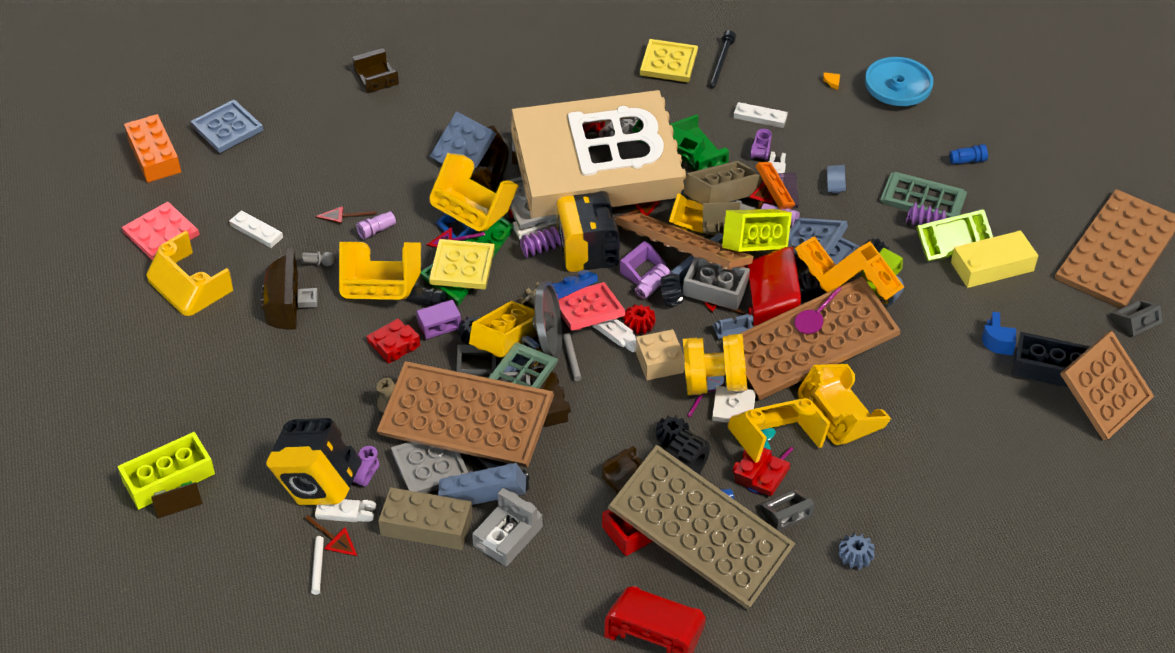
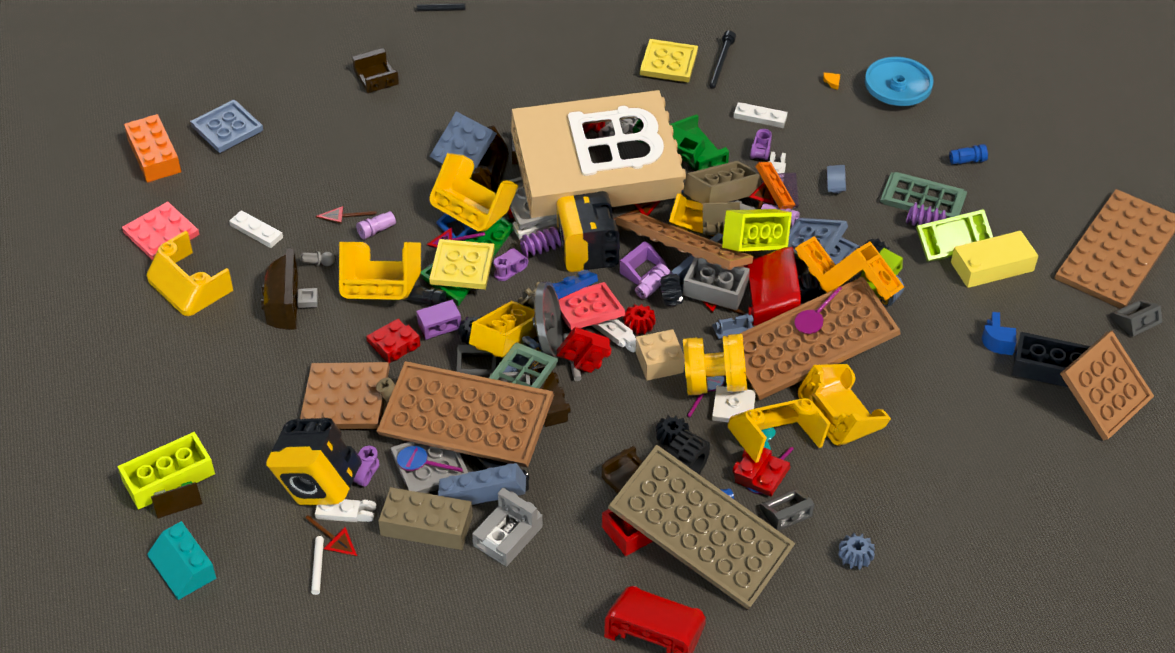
none -> teal slope [147,521,217,600]
none -> medium nougat plate [300,362,390,429]
none -> blue piece [397,446,463,472]
none -> black bar [417,3,466,11]
none -> medium lavender piece [494,248,529,281]
none -> red plate [556,327,611,373]

